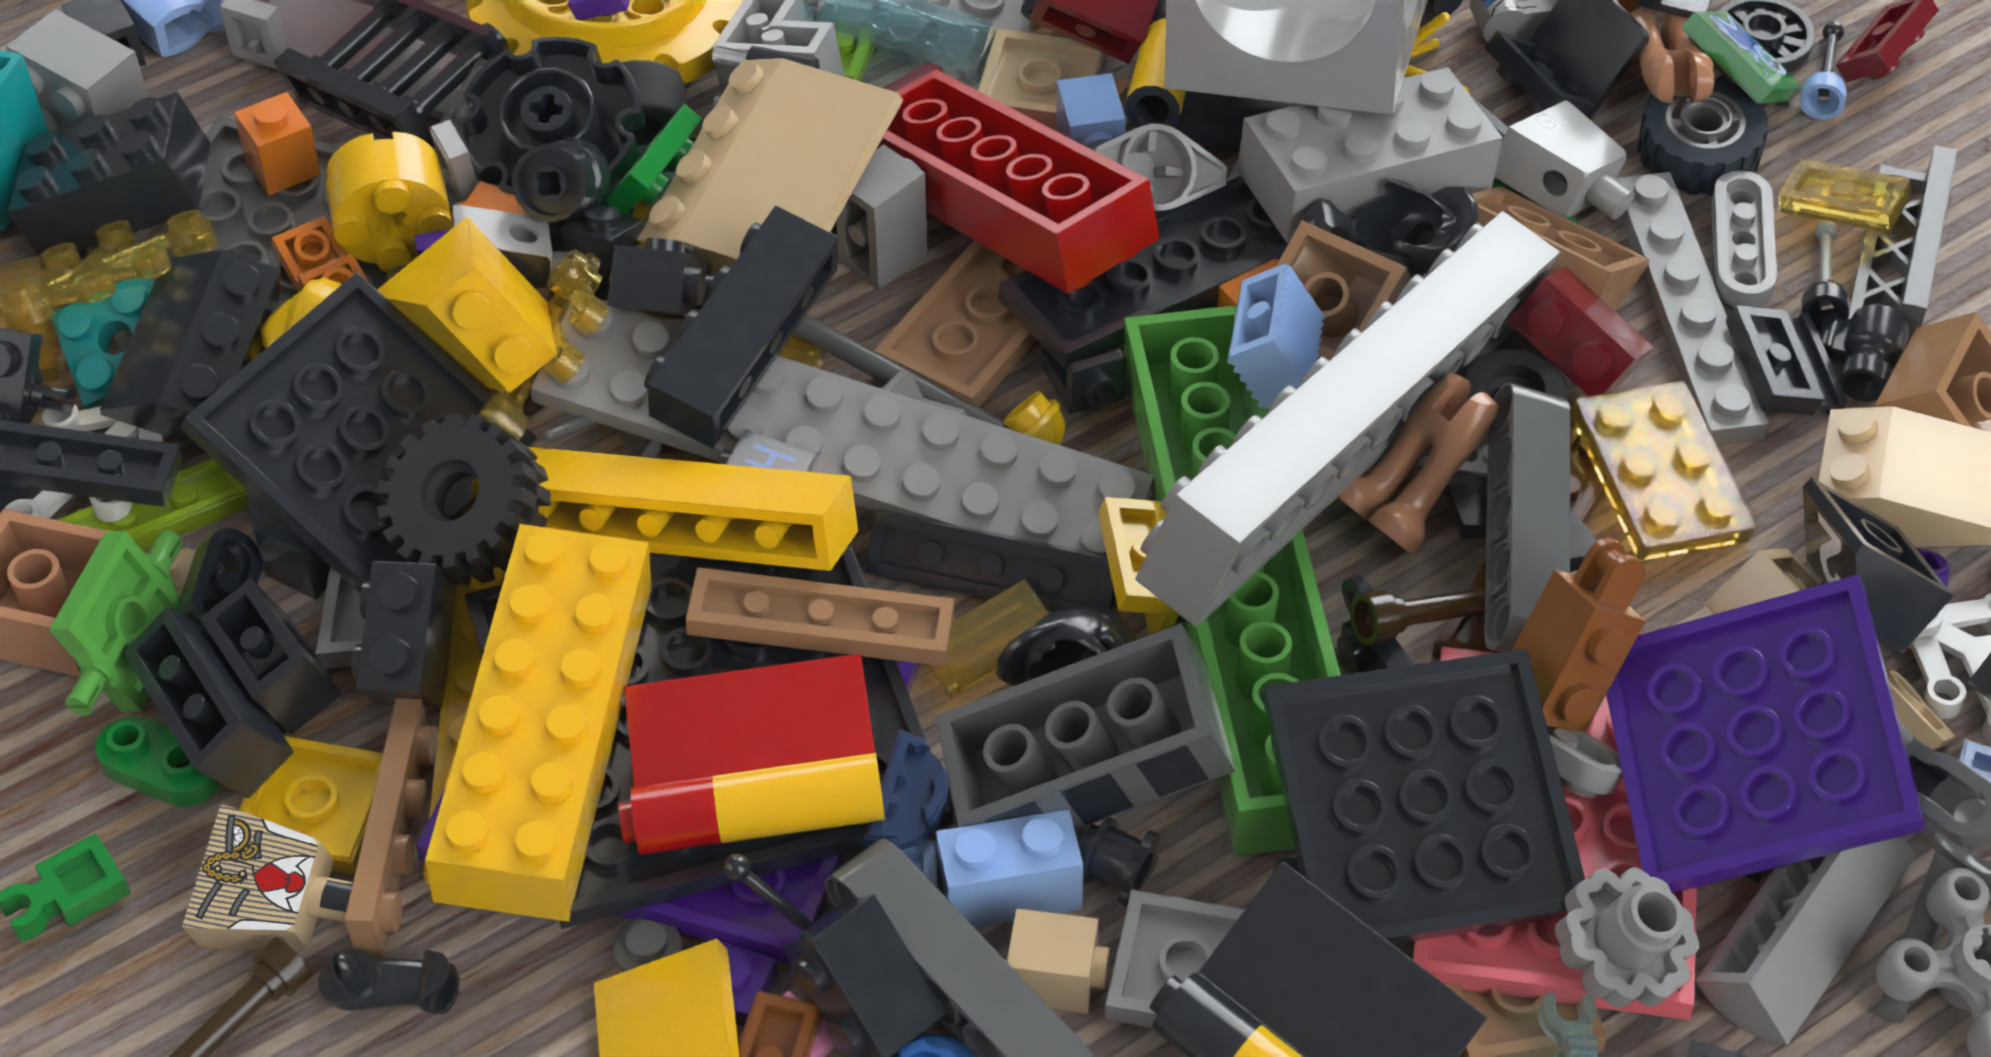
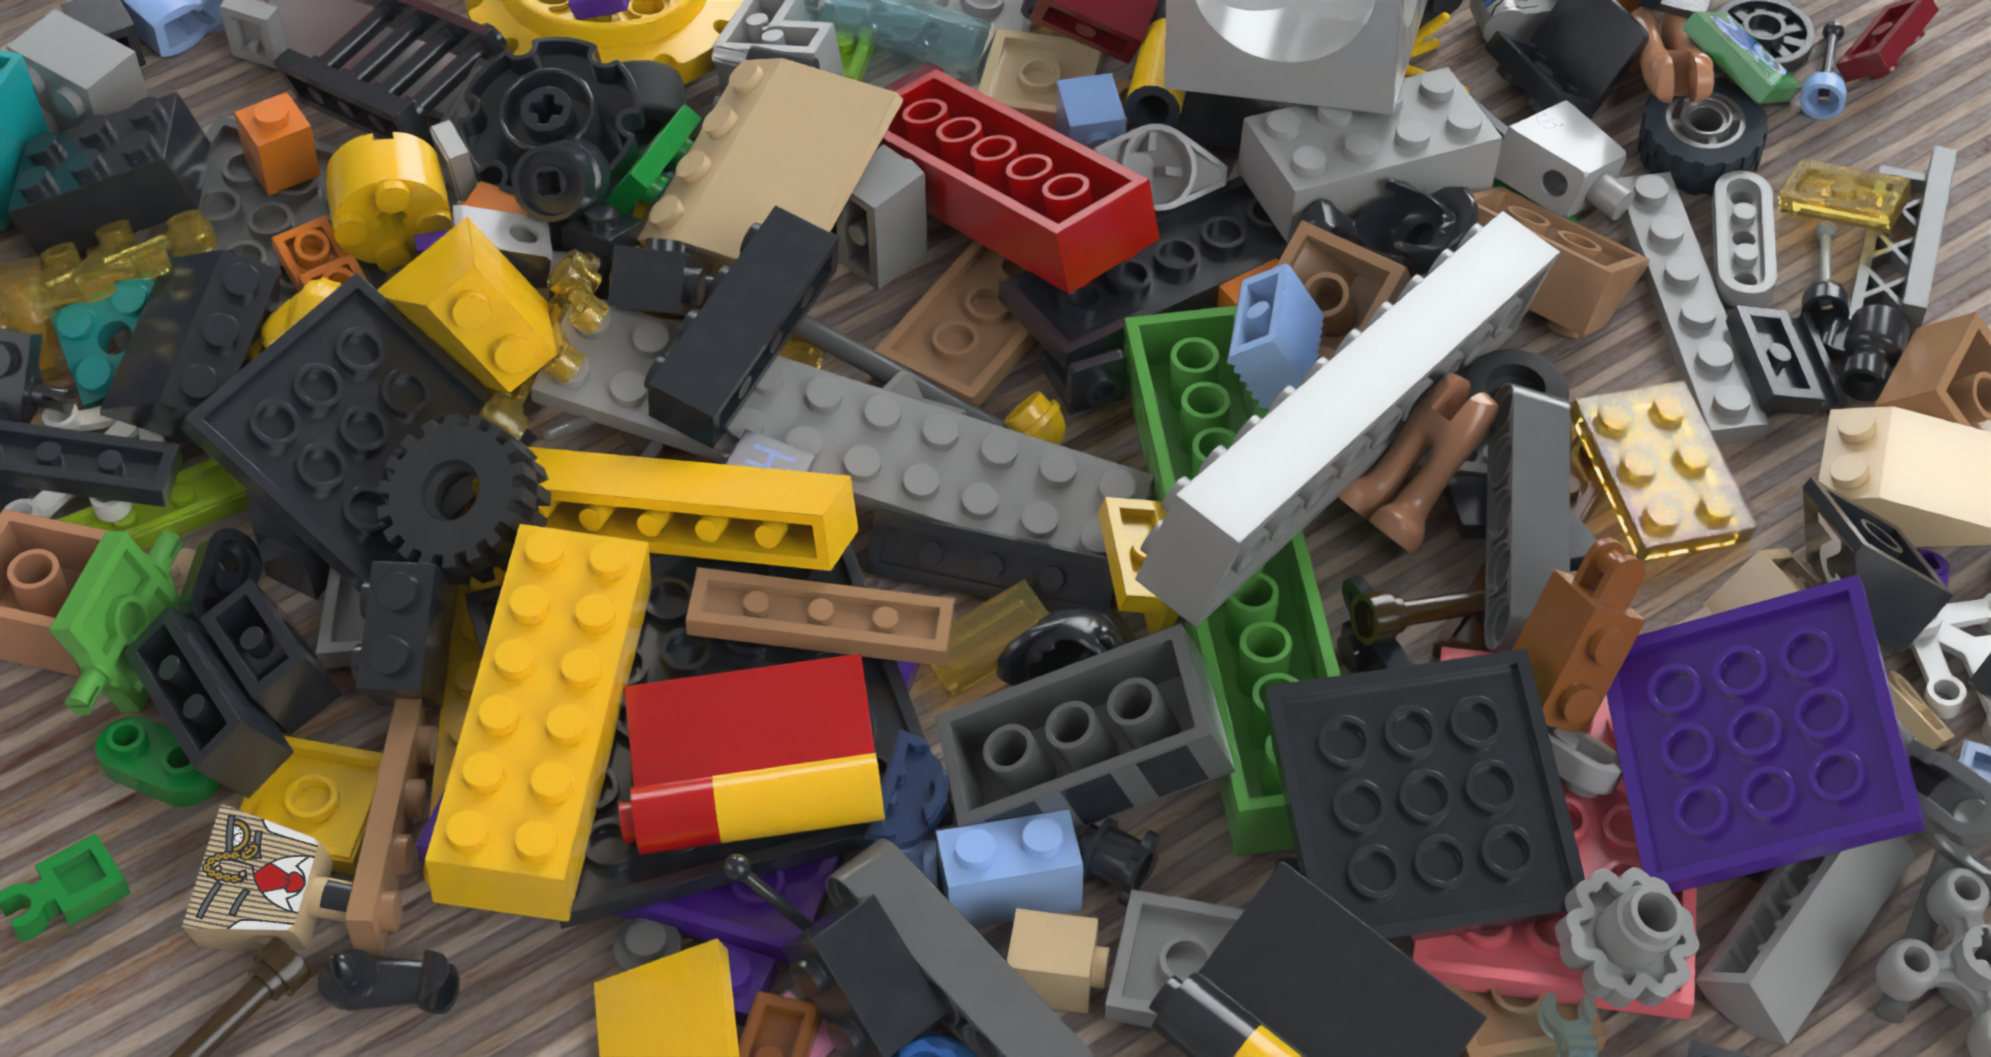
dark red brick [1508,267,1654,403] -> none

